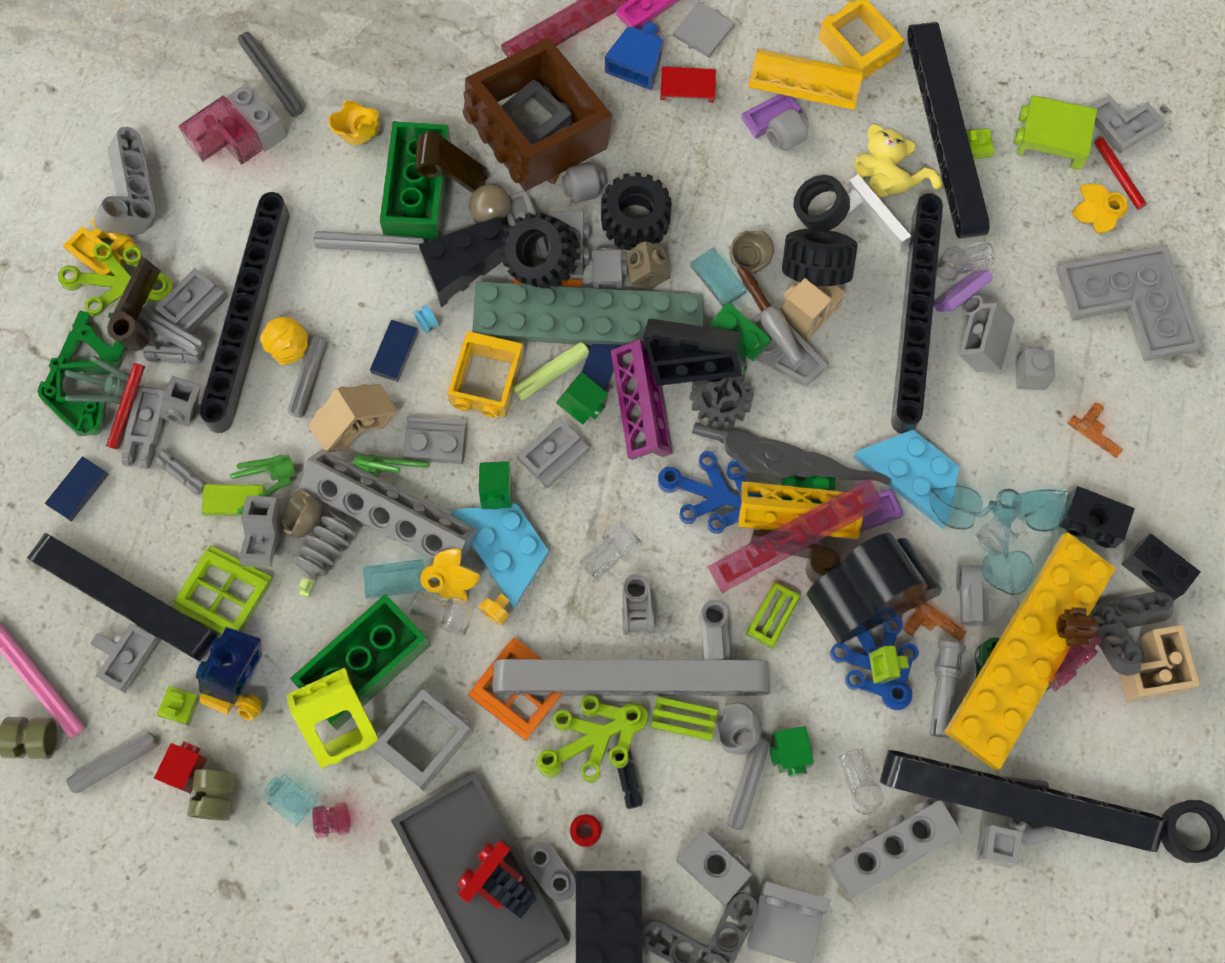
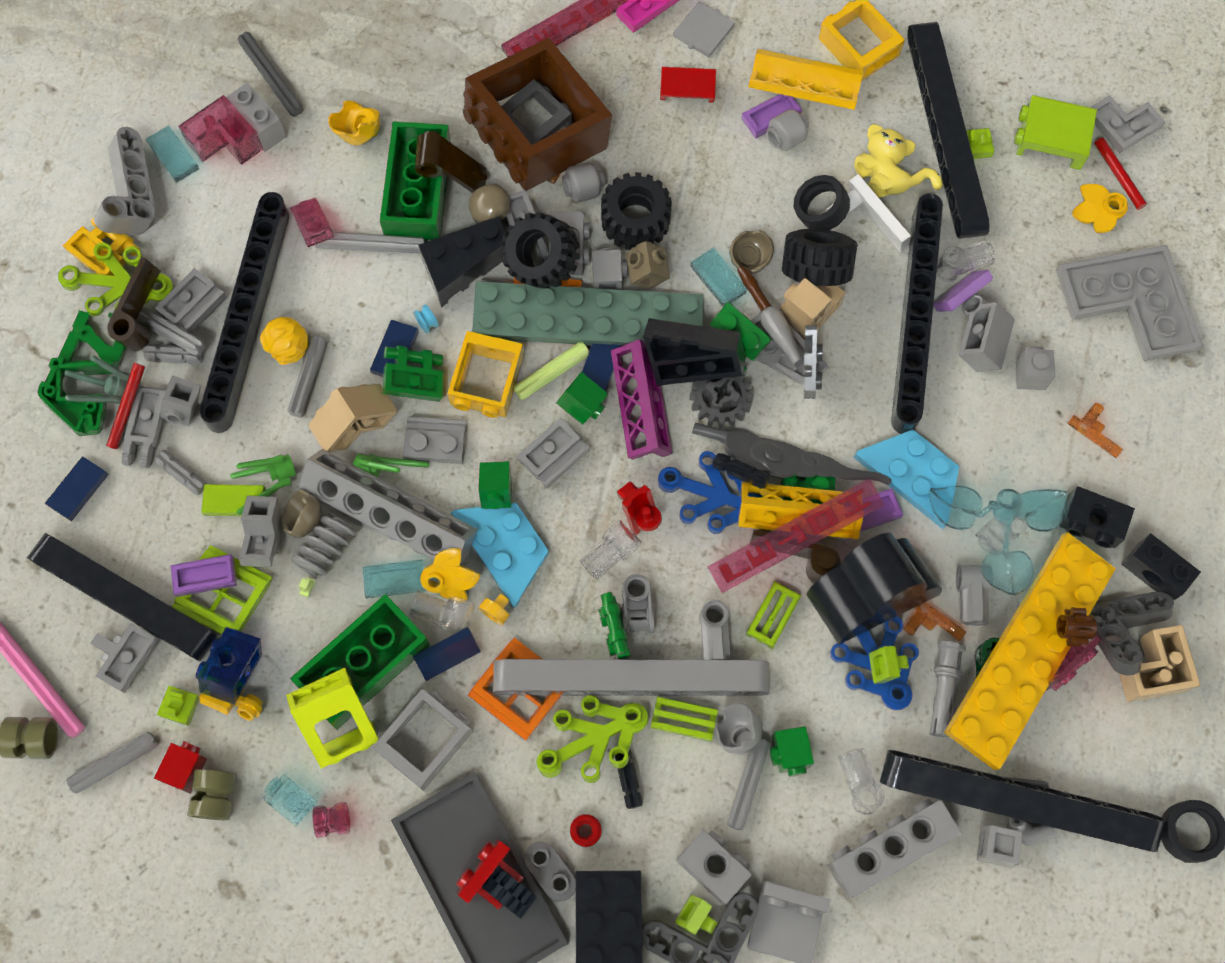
blue torso [605,22,663,90] -> none
none -> clear light blue tile [145,125,200,183]
none -> medium lavender tile [170,554,237,597]
none -> clear pink plate [290,197,334,248]
none -> green plate [383,345,443,402]
none -> dark blue tile [413,627,481,681]
none -> green plate [598,592,630,660]
none -> red hips [617,481,662,535]
none -> lime tile [674,895,718,935]
none -> black axle [713,453,770,489]
none -> wing [804,326,823,399]

